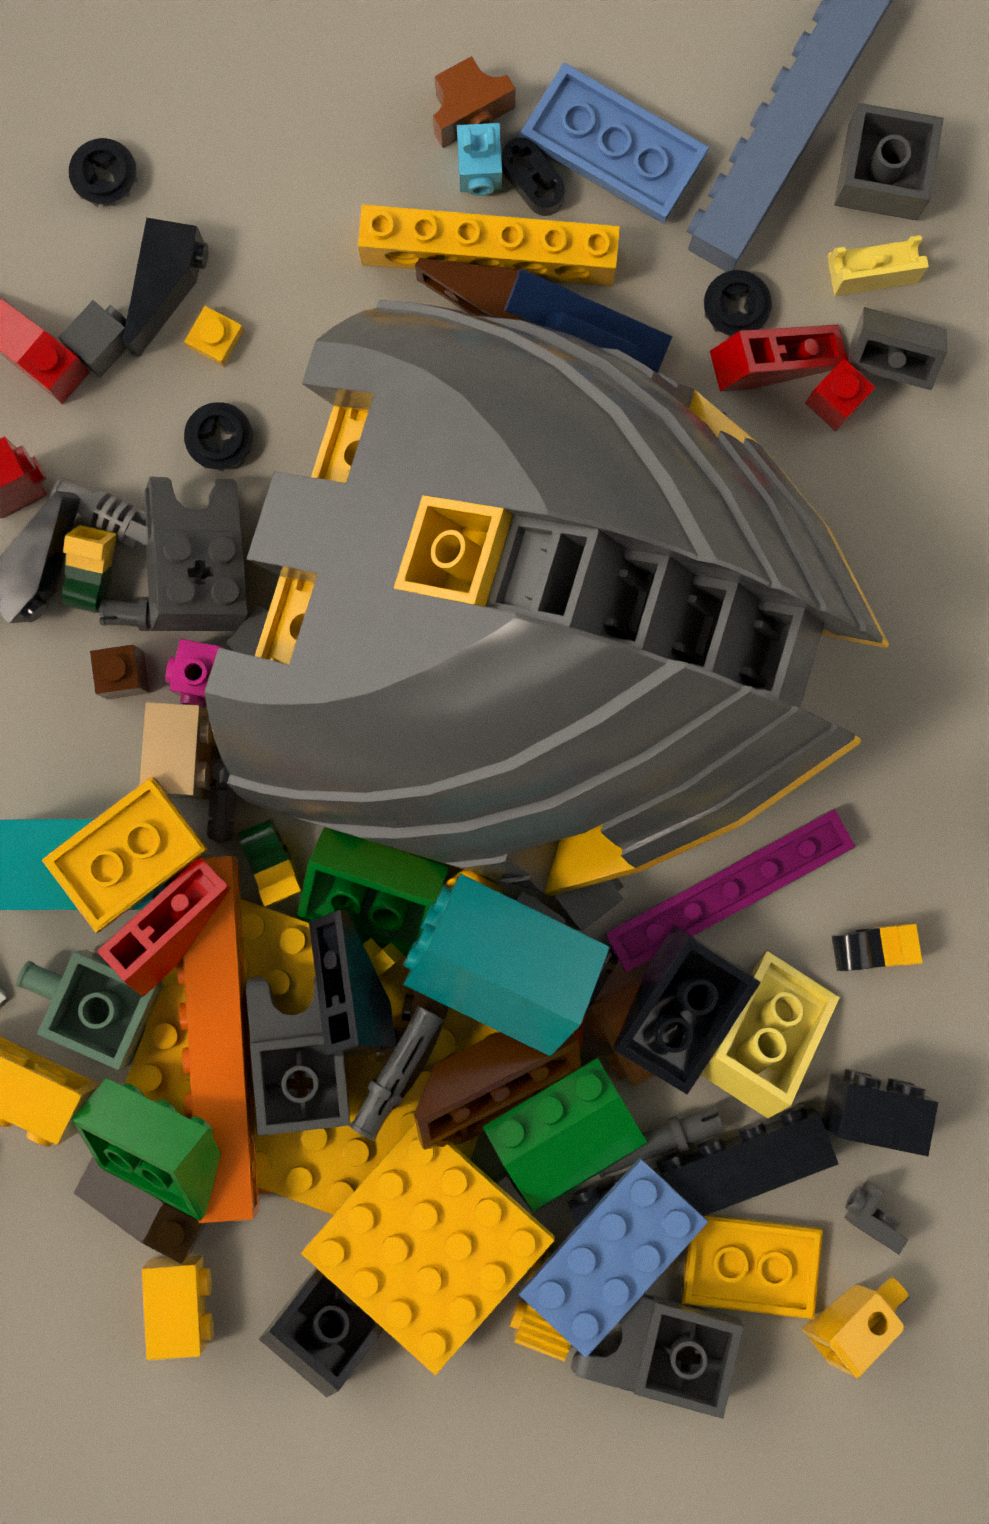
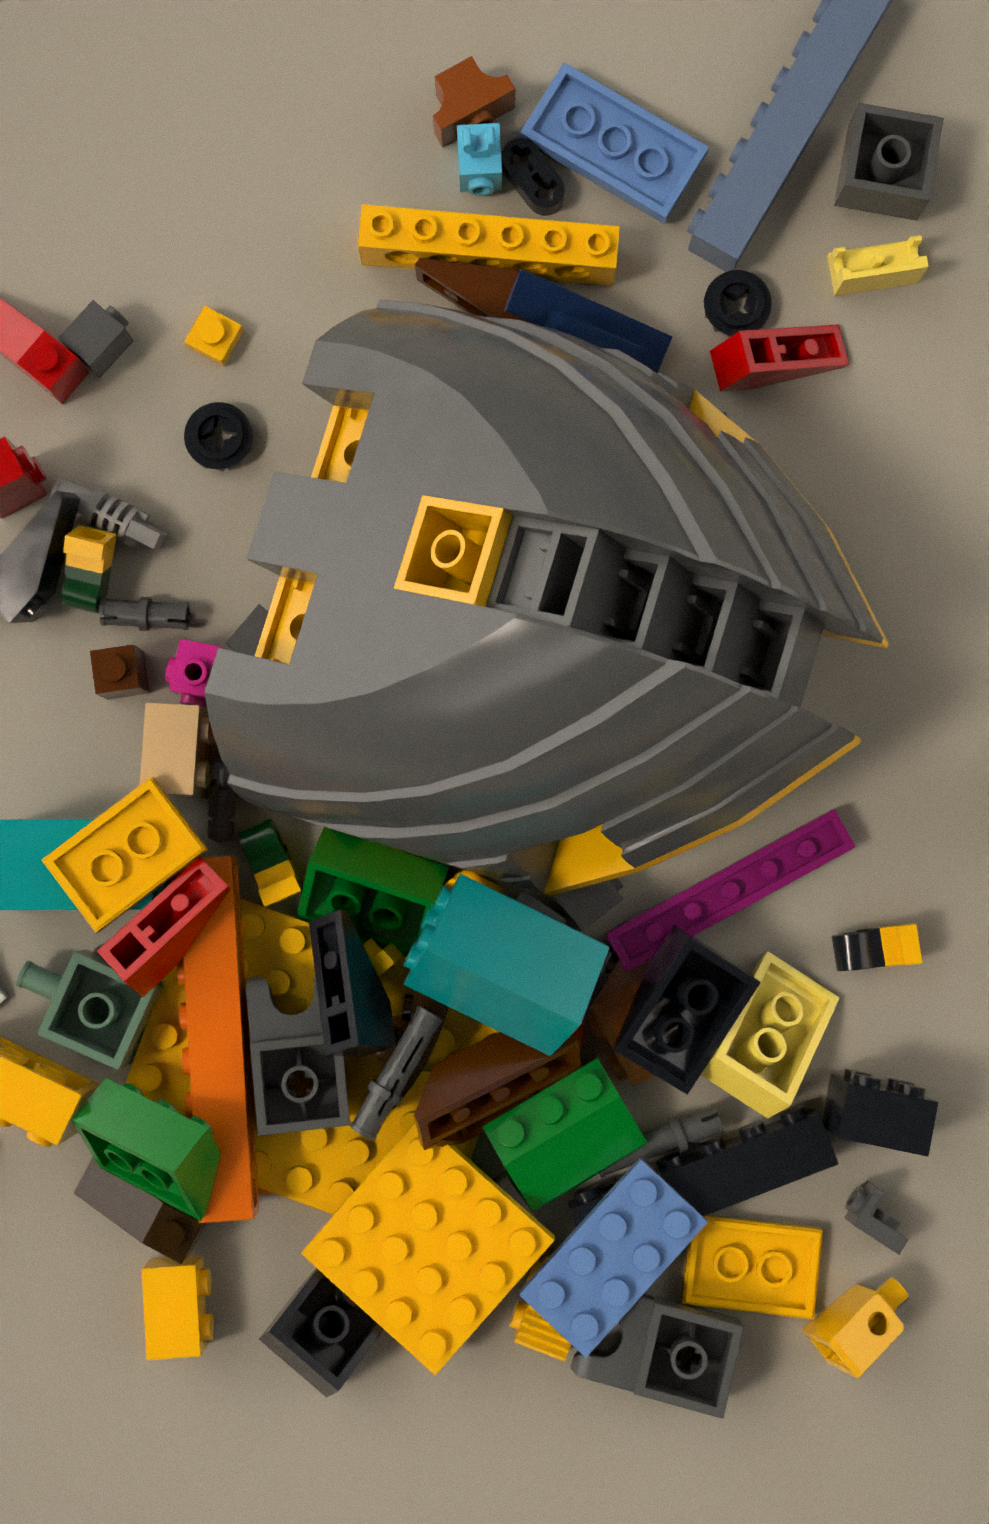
black gear [68,138,137,207] -> none
black slope [122,217,208,356] -> none
dark grey brick [144,476,248,631] -> none
red brick [805,358,876,432] -> none
dark grey brick [849,307,947,390] -> none

